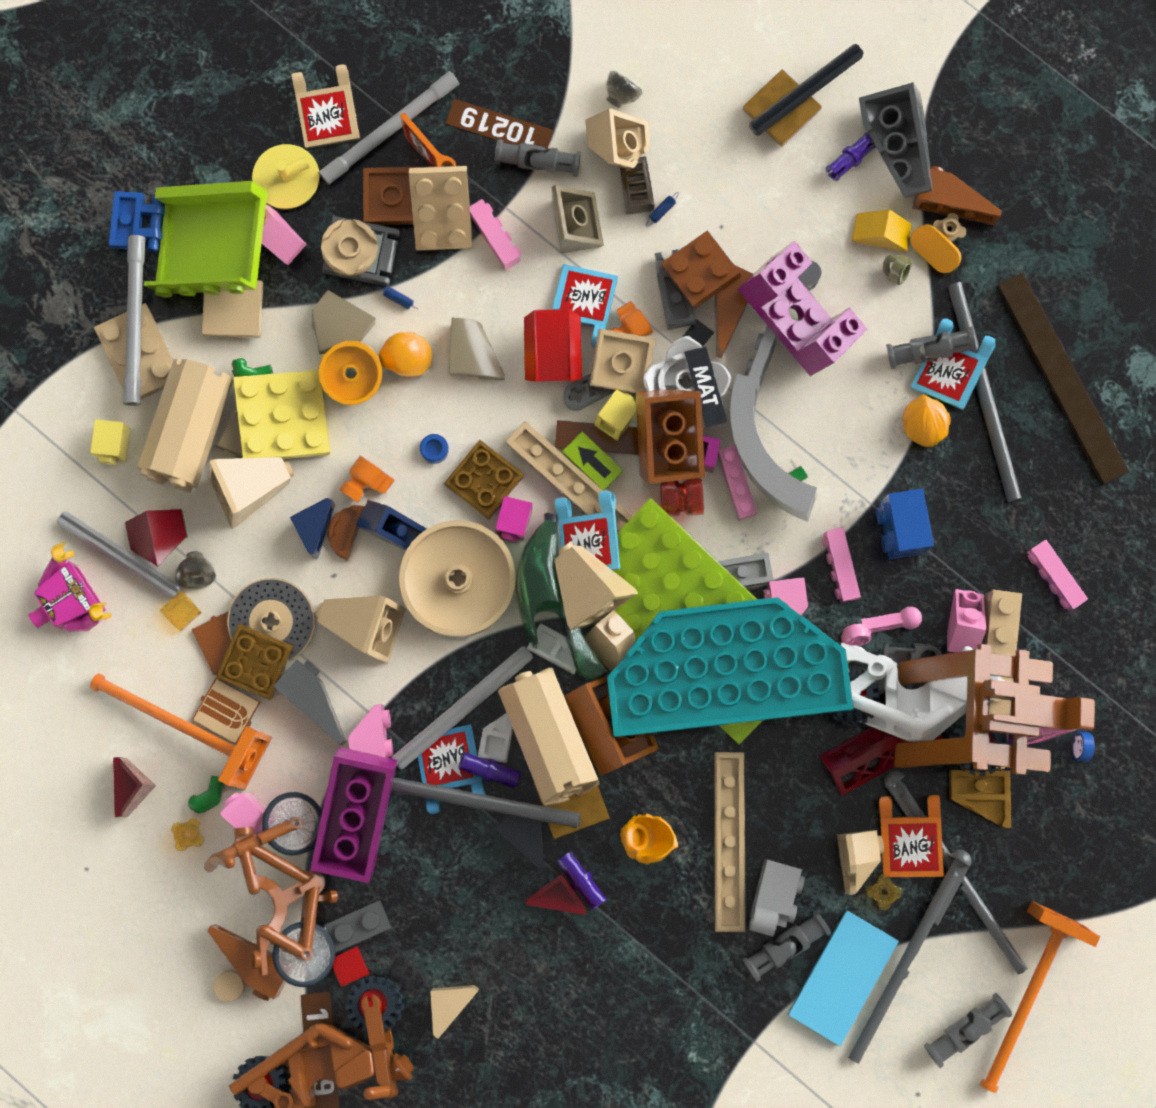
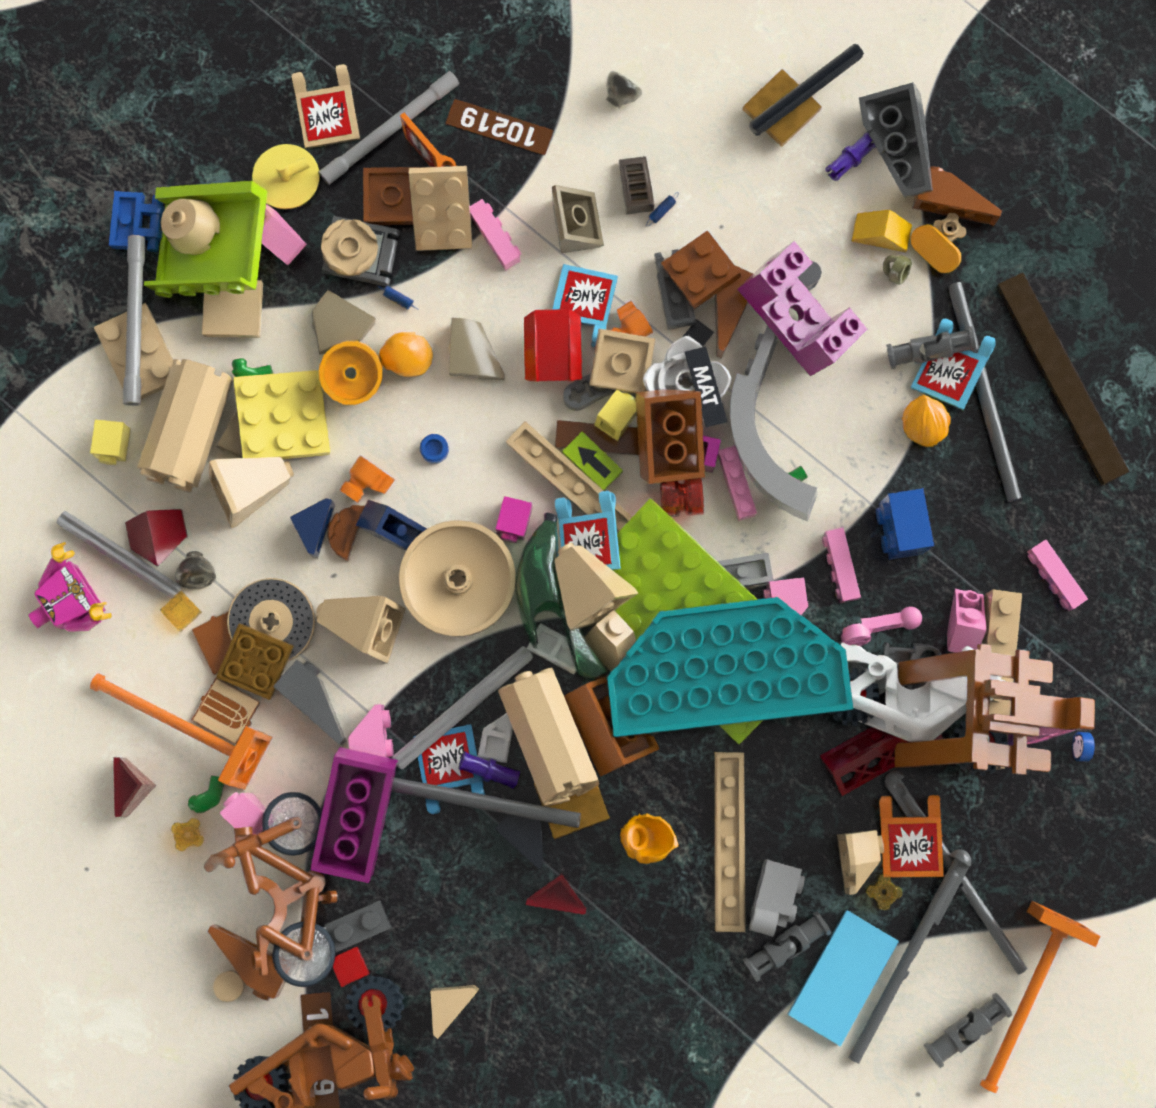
pearl gold tile [444,439,524,520] -> none
dark grey piece [494,139,581,177] -> none
dark purple pin [556,851,607,910] -> none
tan slope [585,109,650,170] -> none
pearl gold wing [949,770,1011,828] -> none
none -> tan cone [161,199,220,255]

